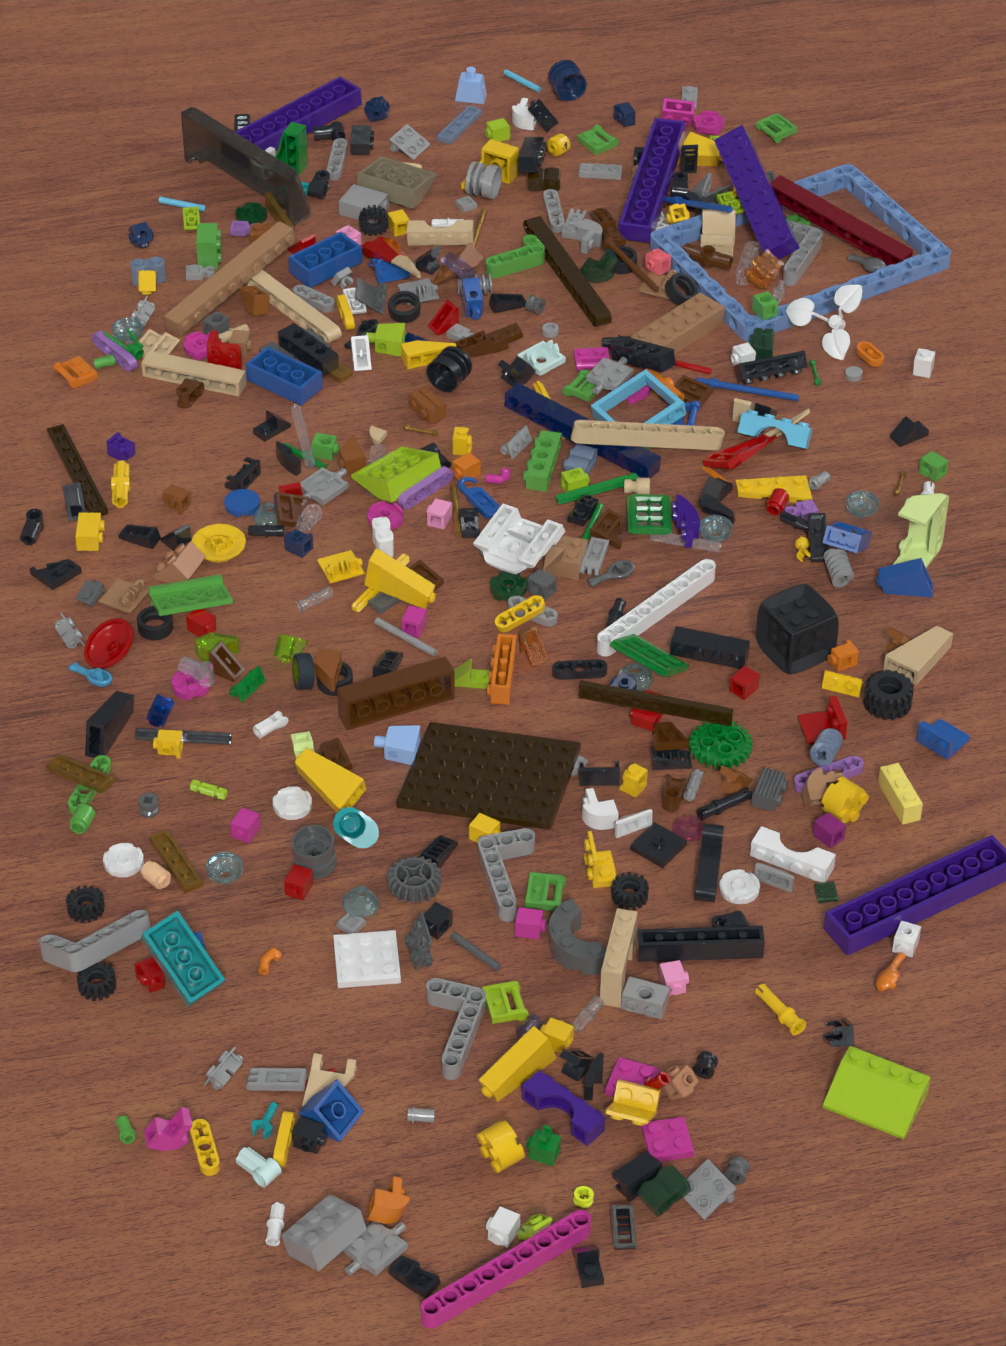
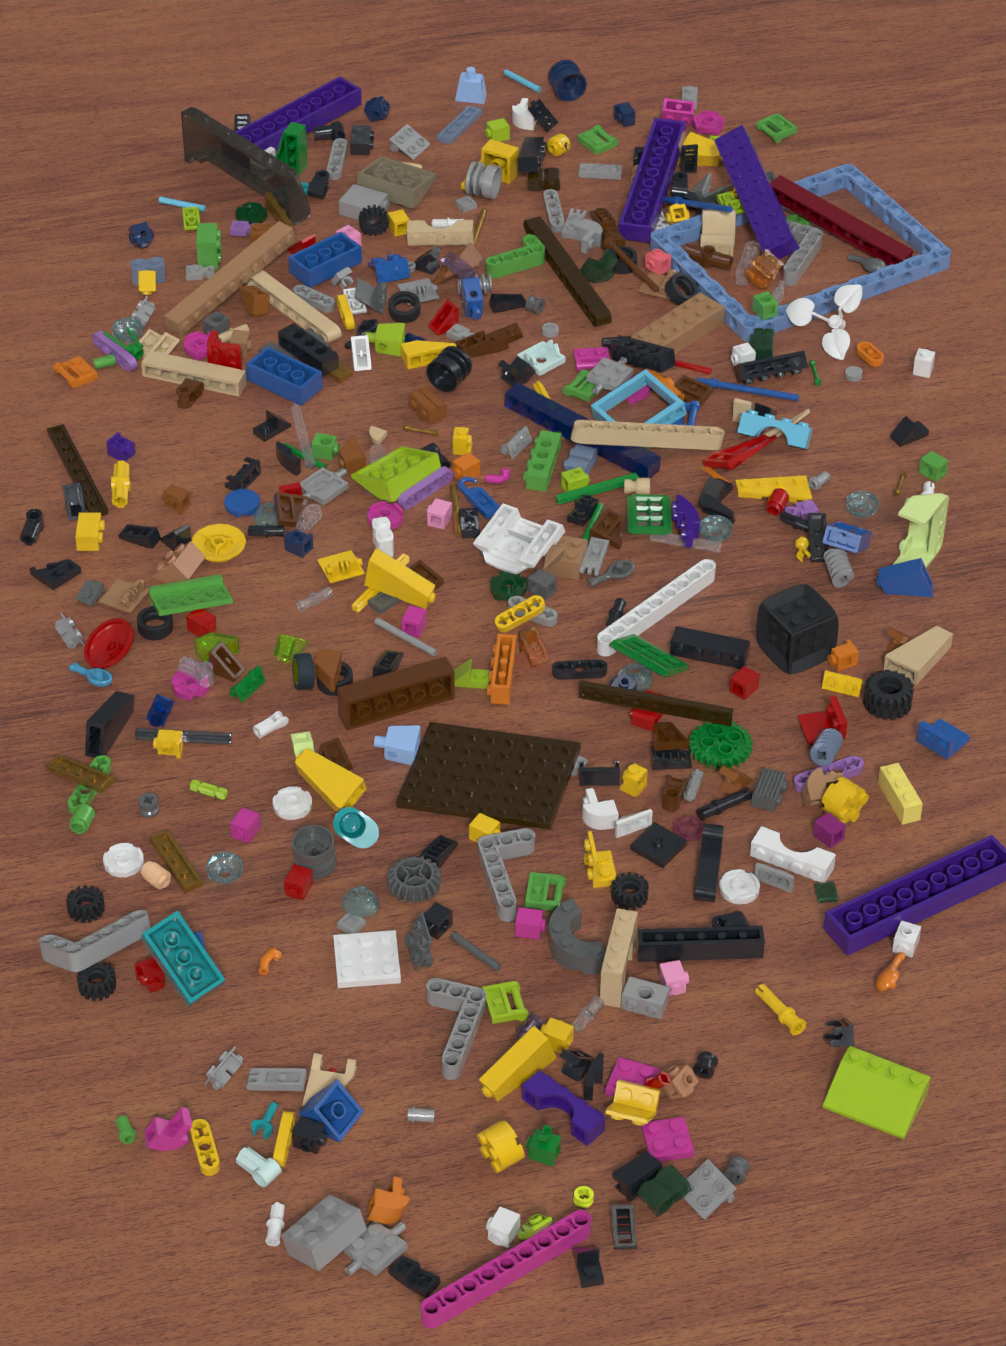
red plate [360,236,421,278] -> none

